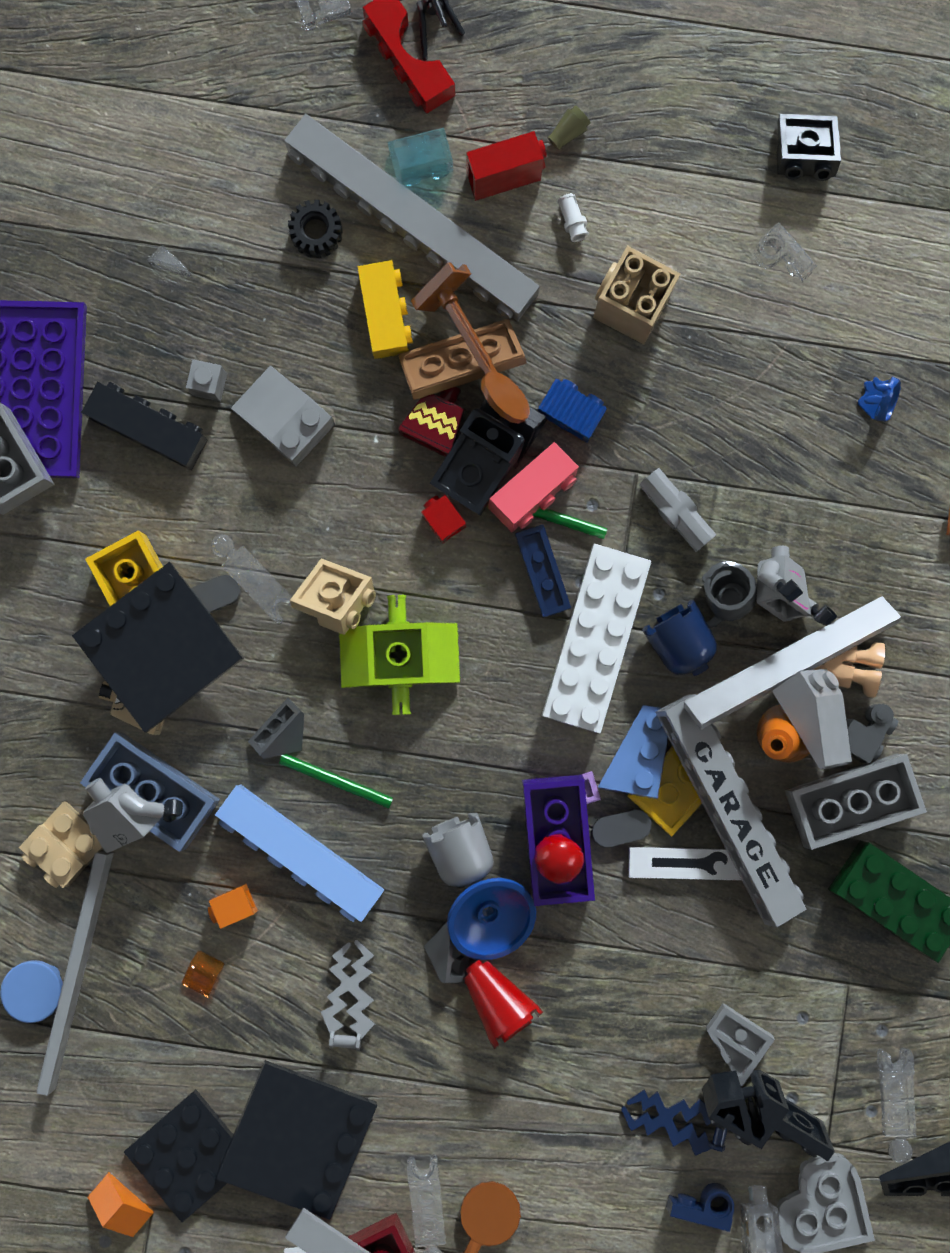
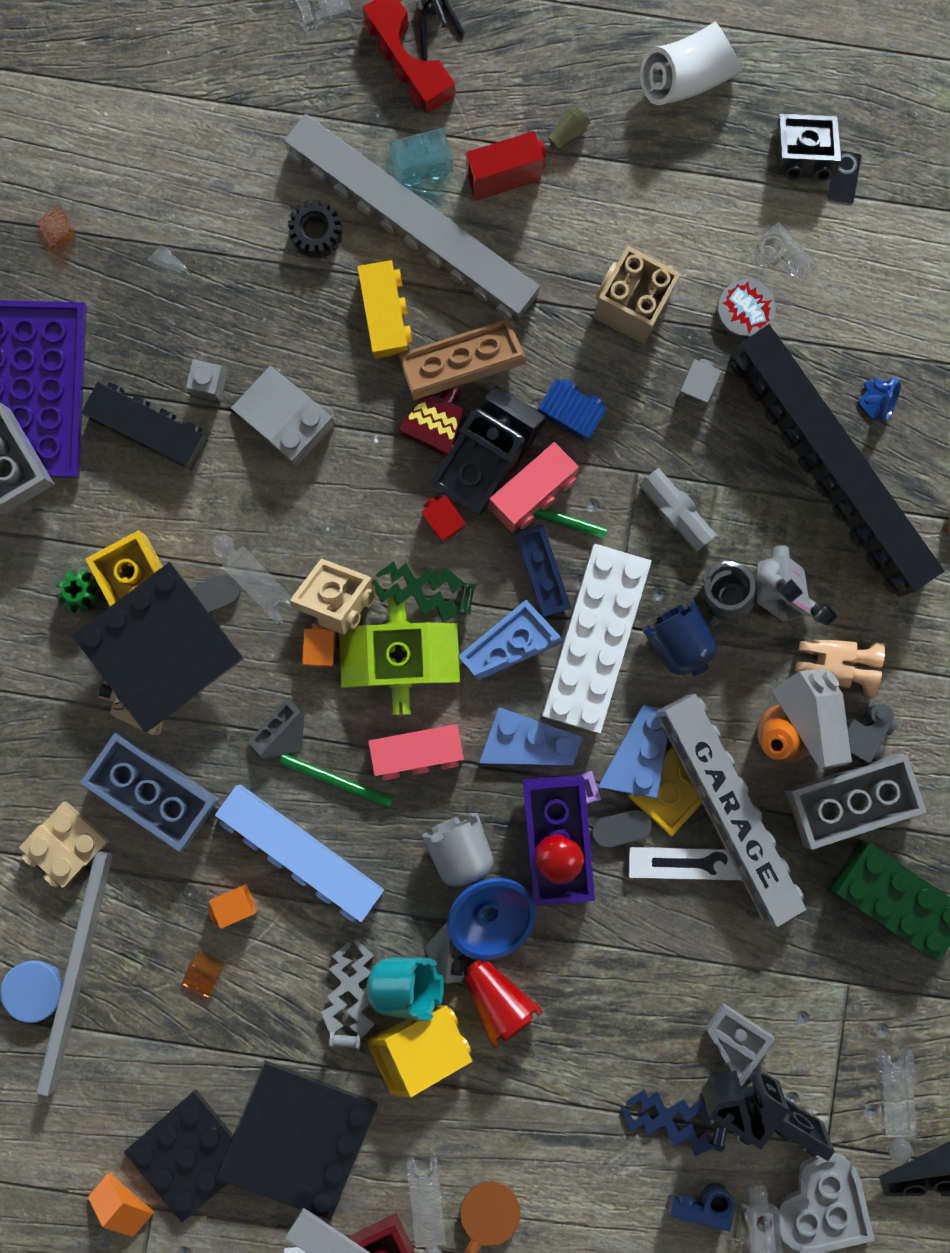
light grey torso [83,778,183,853] -> none
dark orange piece [411,262,530,424] -> none
white pin [557,193,589,242] -> none
tile [684,596,901,730] -> none
none -> clear orange slope [38,205,77,249]
none -> green piece [55,569,100,613]
none -> orange brick [302,624,337,667]
none -> yellow slope [365,1005,473,1098]
none -> teal cylinder [367,957,444,1021]
none -> coral brick [368,724,464,781]
none -> dark green piece [371,561,476,622]
none -> medium blue wing [458,600,564,680]
none -> medium blue wing [479,707,583,765]
none -> white brick [640,22,743,105]
none -> light grey brick [677,359,722,409]
none -> tile [717,279,776,339]
none -> black brick [729,324,945,597]
none -> black sticker [827,150,862,204]

